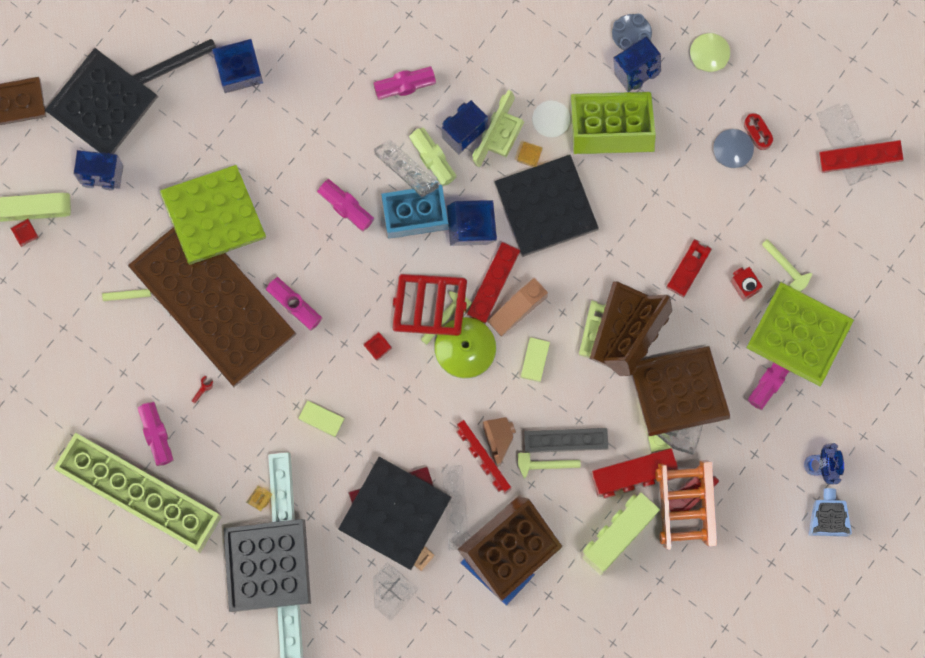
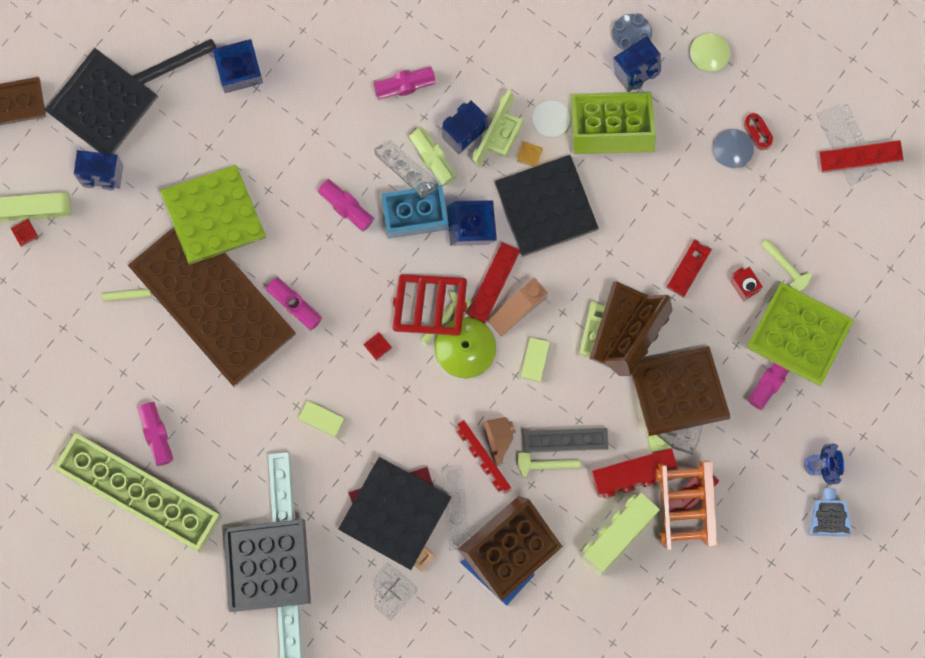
red hand [191,376,213,403] -> none
clear yellow plate [246,486,273,512] -> none

